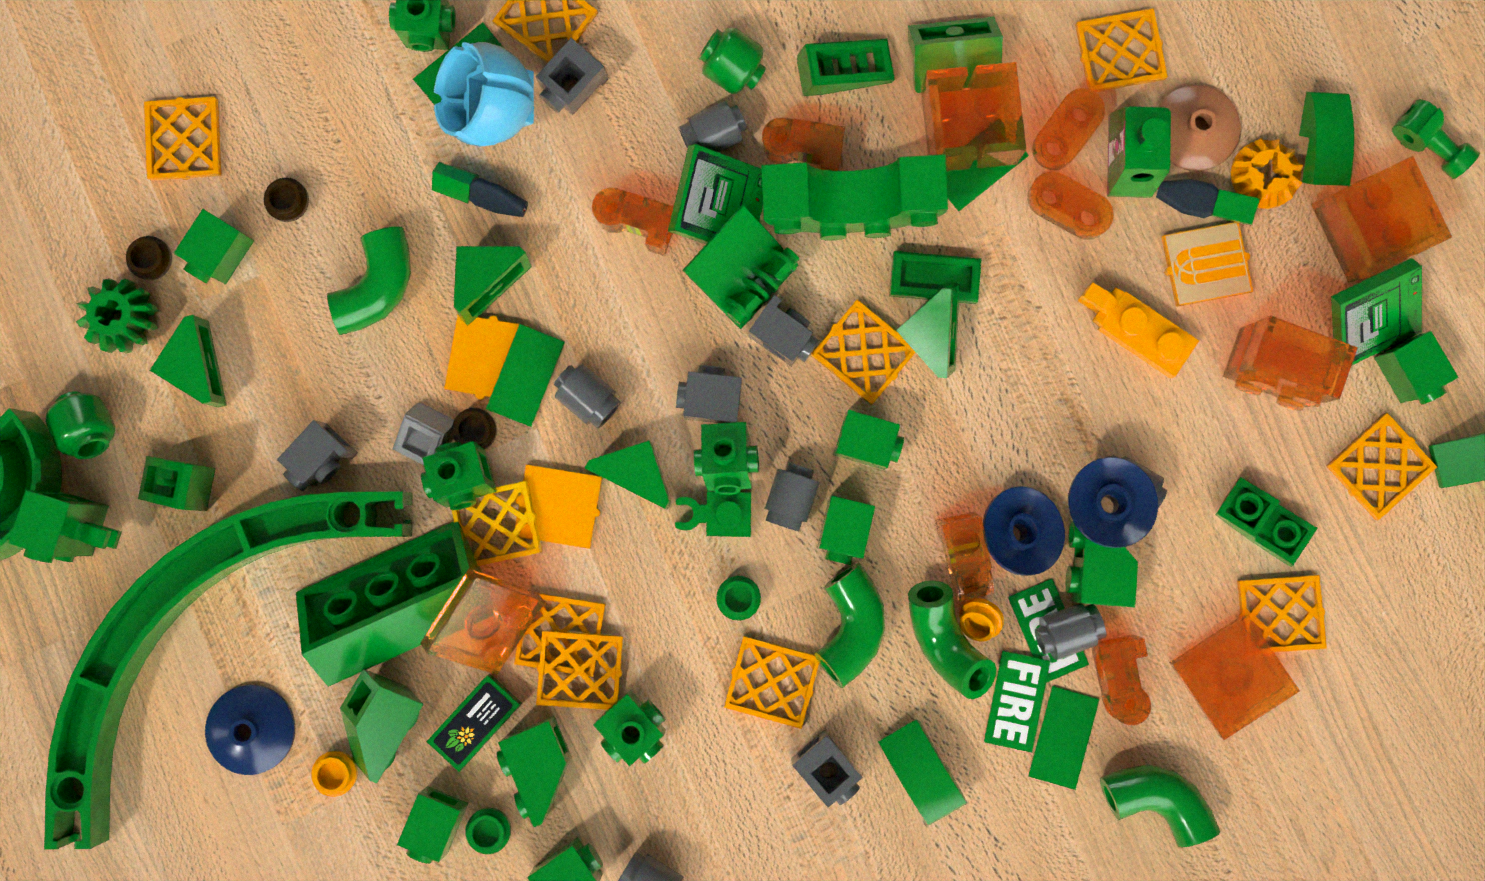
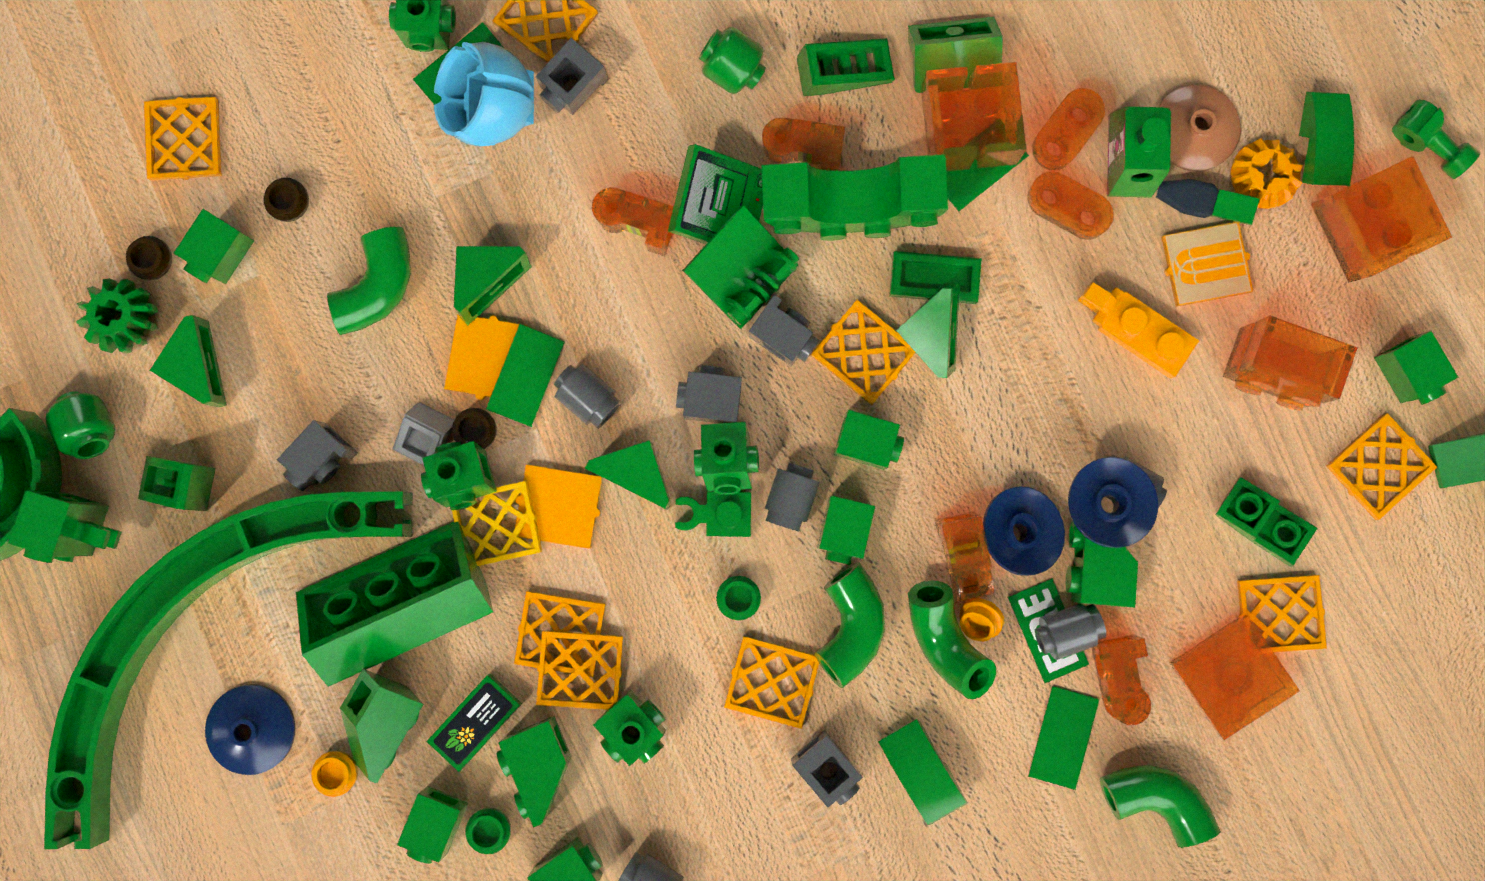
clear orange plate [420,568,545,675] -> none
piece [432,162,528,217] -> none
dark grey brick [678,100,747,152] -> none
green sticker [984,651,1051,753] -> none
light orange window [1075,8,1168,93] -> none
tile [1331,258,1422,370] -> none

